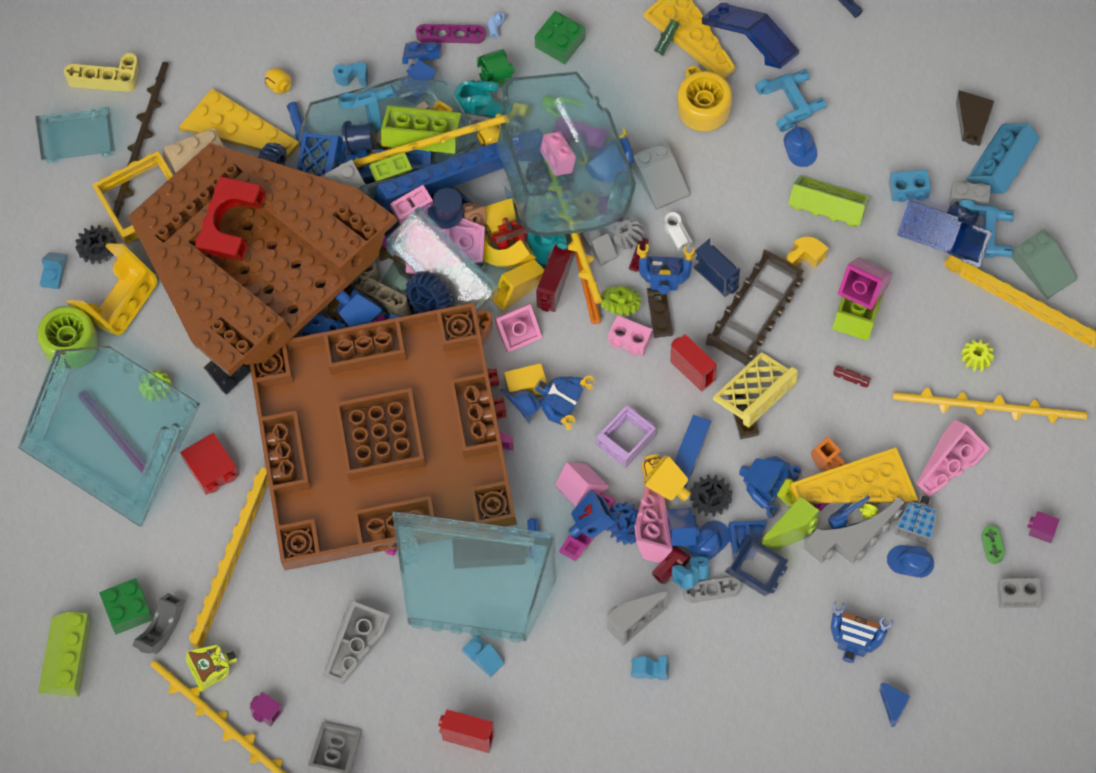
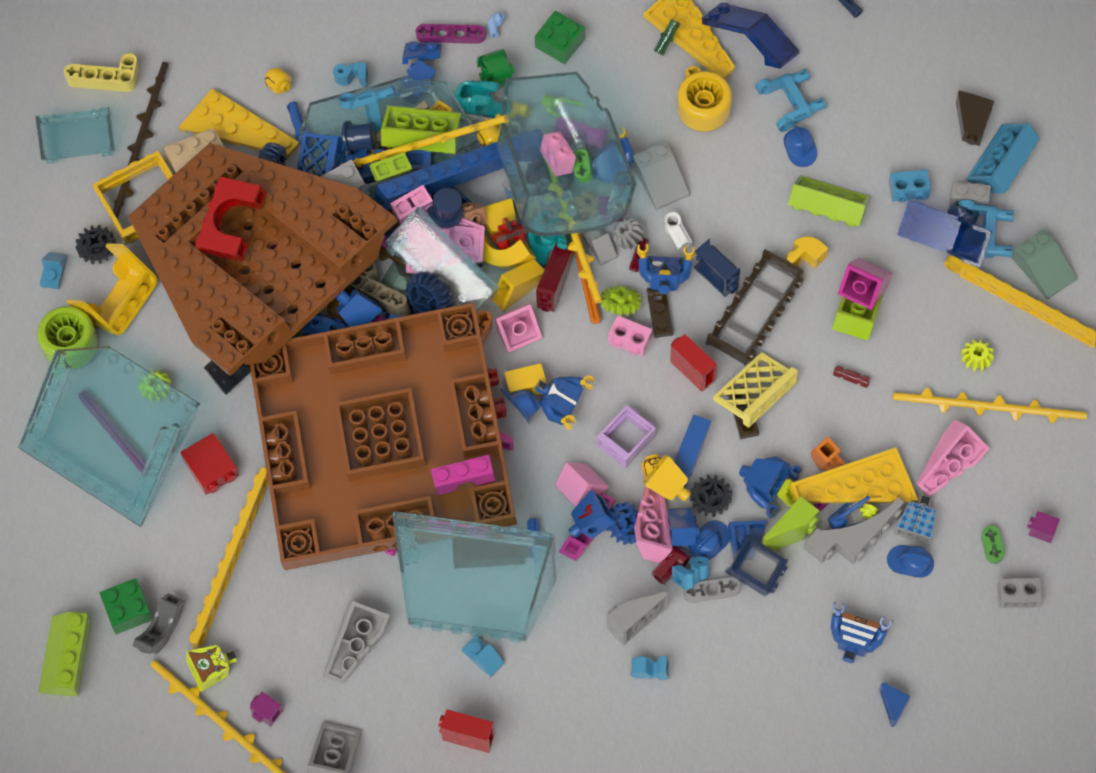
none -> dark pink arch [431,455,495,495]
none -> bright green beam [573,149,593,183]

